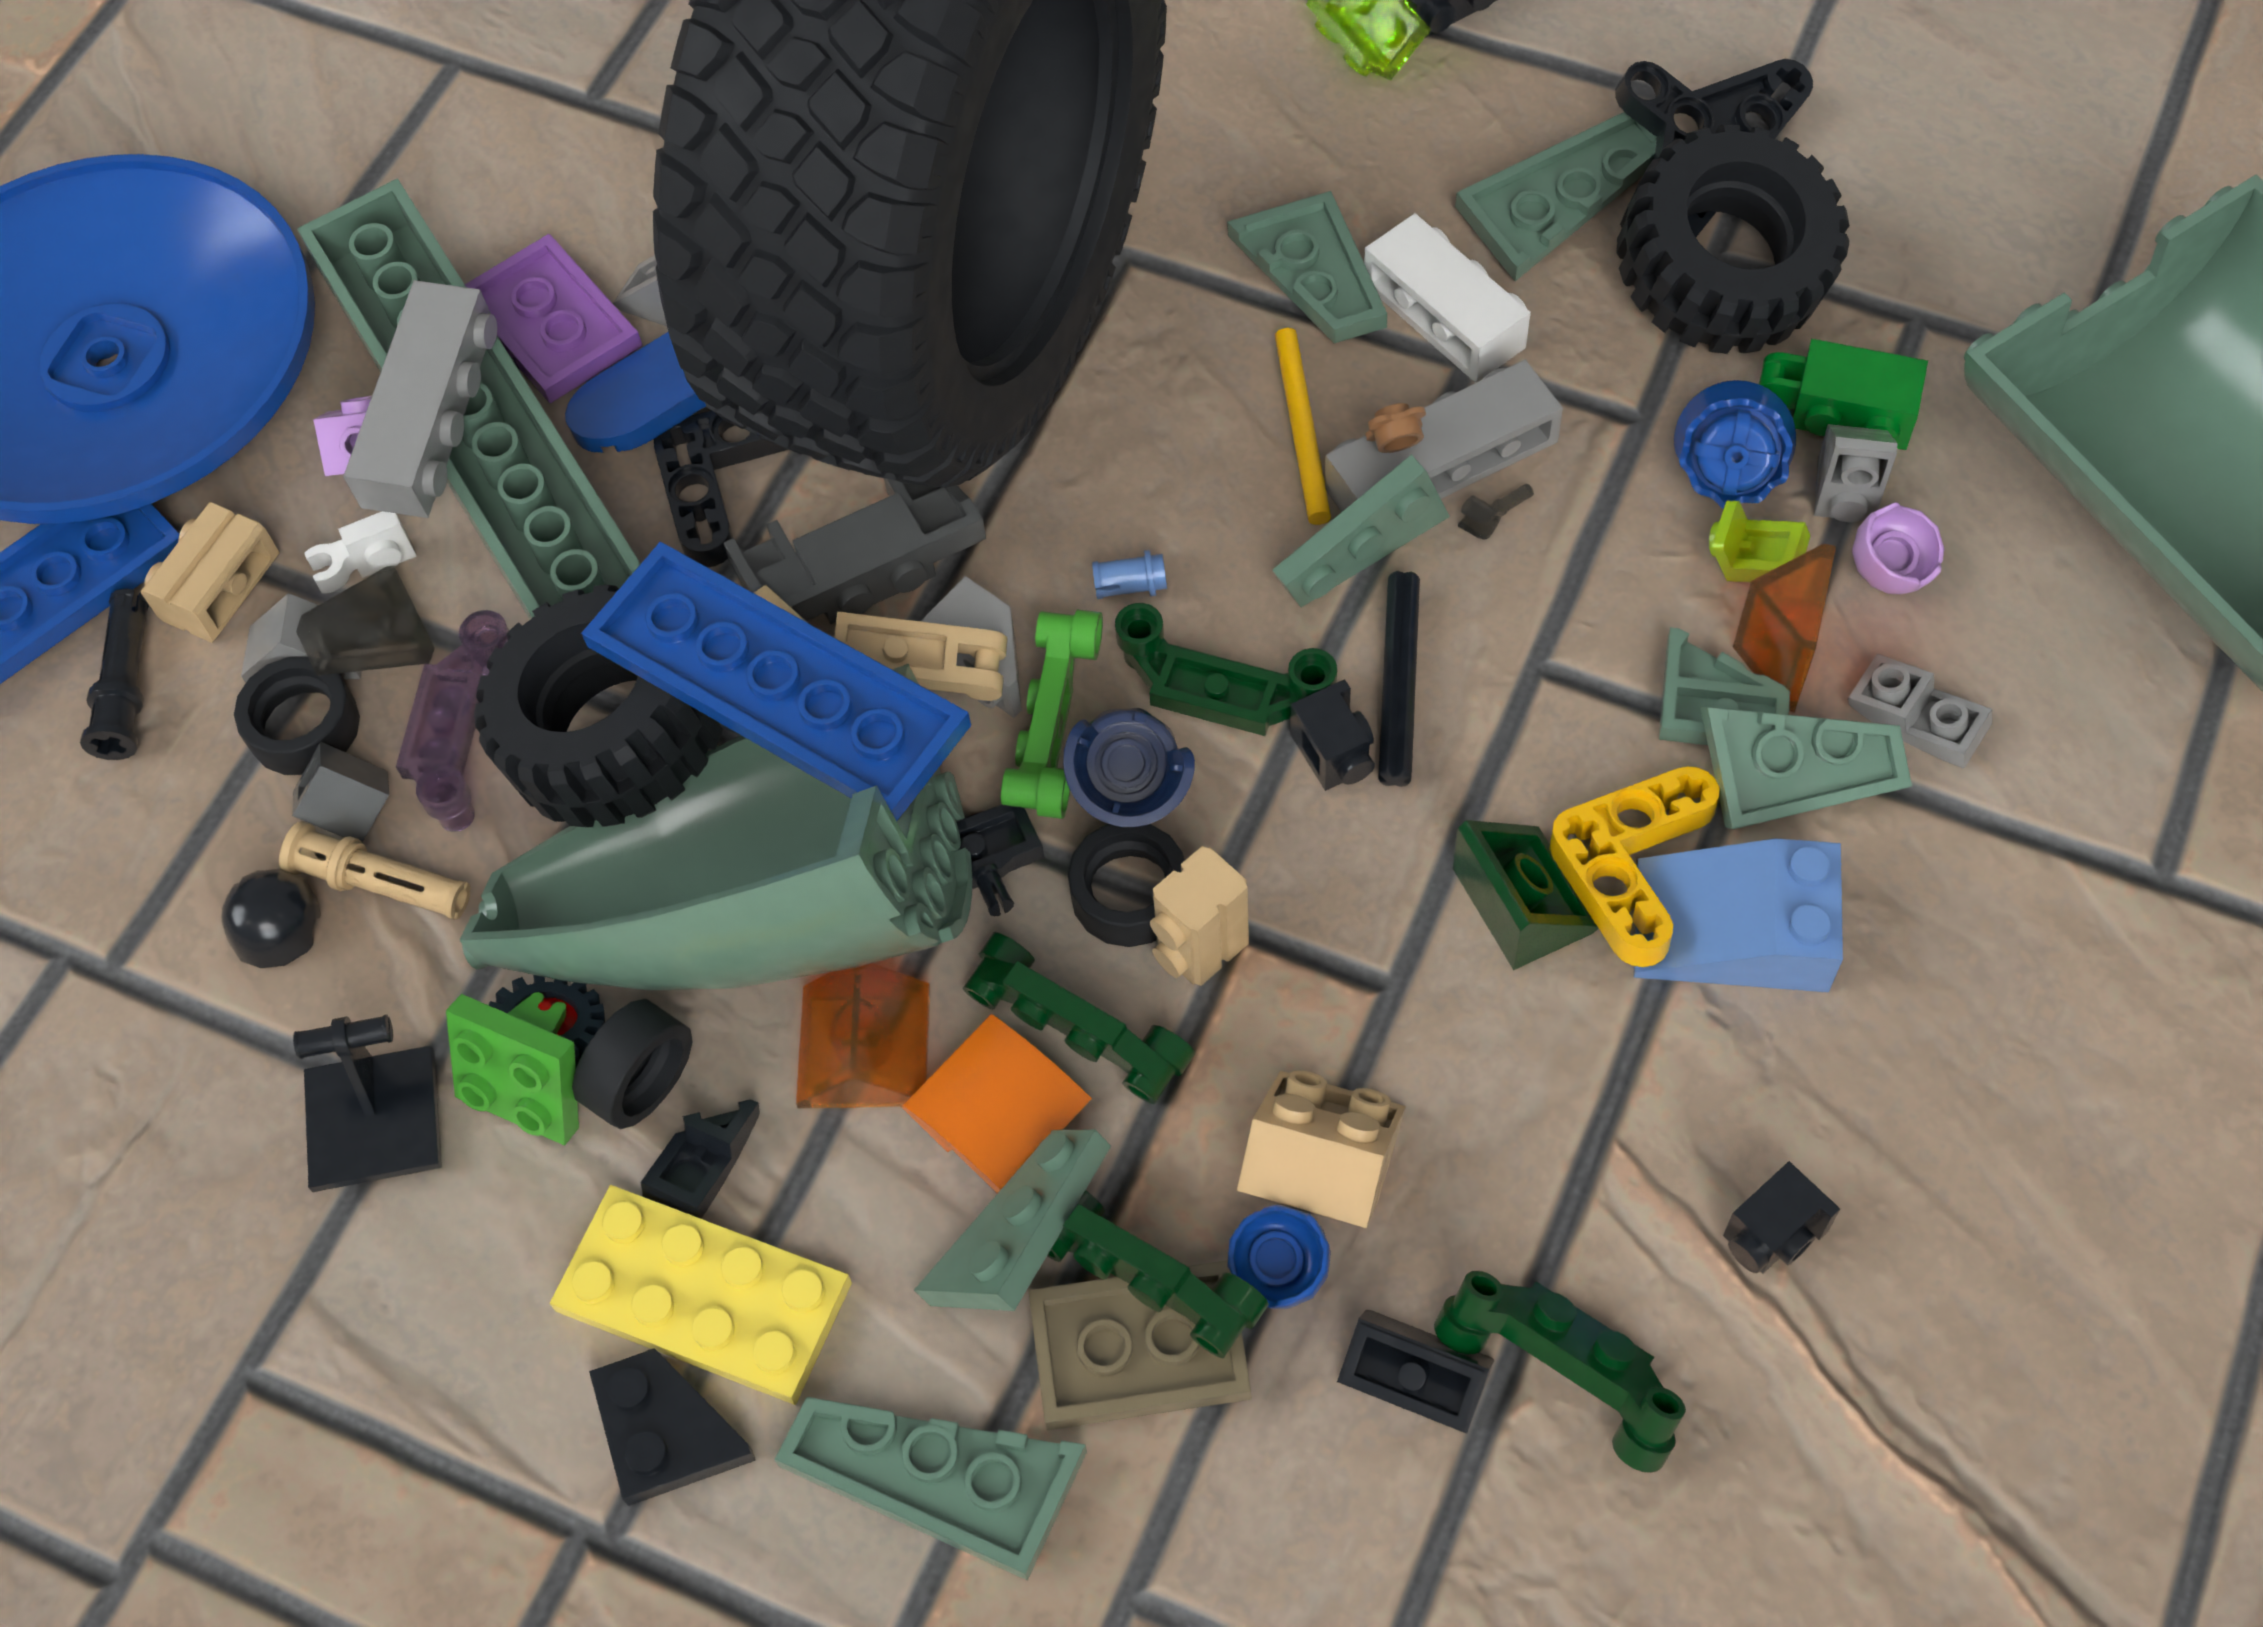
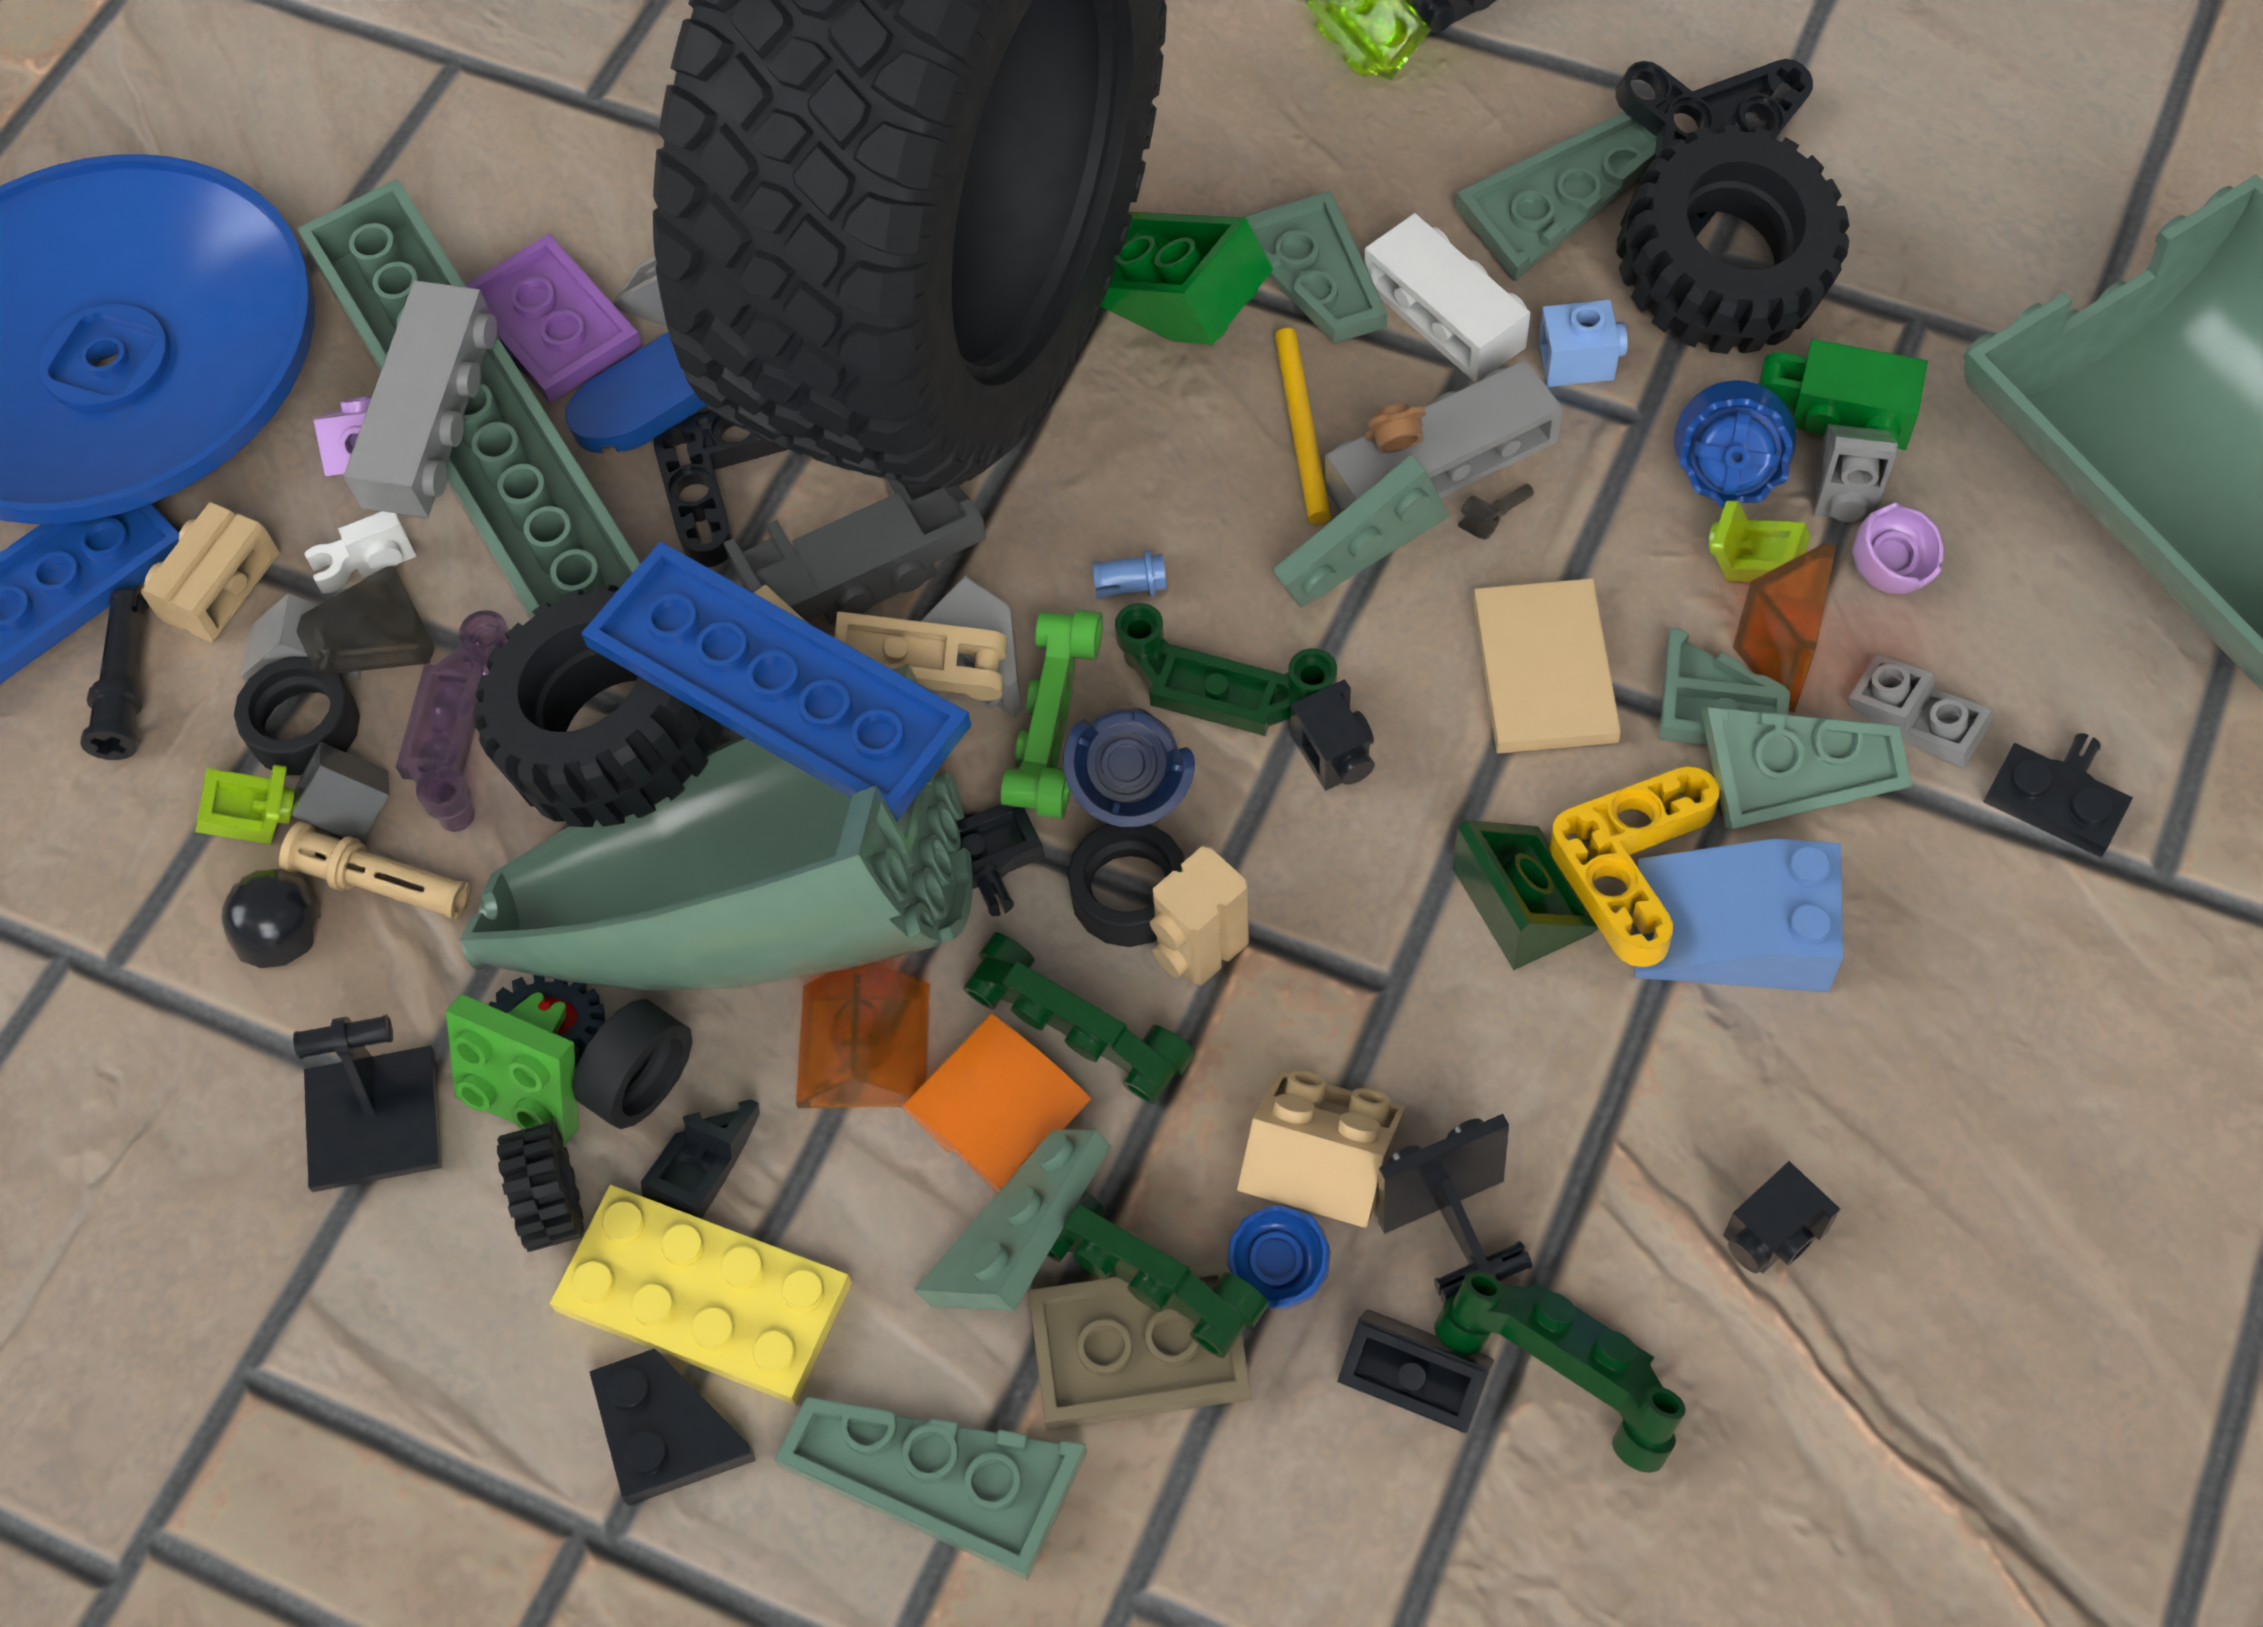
black axle [1378,571,1420,787] -> none
none -> lime bracket [195,764,295,845]
none -> black tyre [497,1121,584,1252]
none -> green slope [1099,211,1273,345]
none -> black plate [1378,1114,1532,1303]
none -> tan tile [1473,578,1621,754]
none -> light blue brick [1538,300,1627,387]
none -> black plate [1983,733,2133,858]

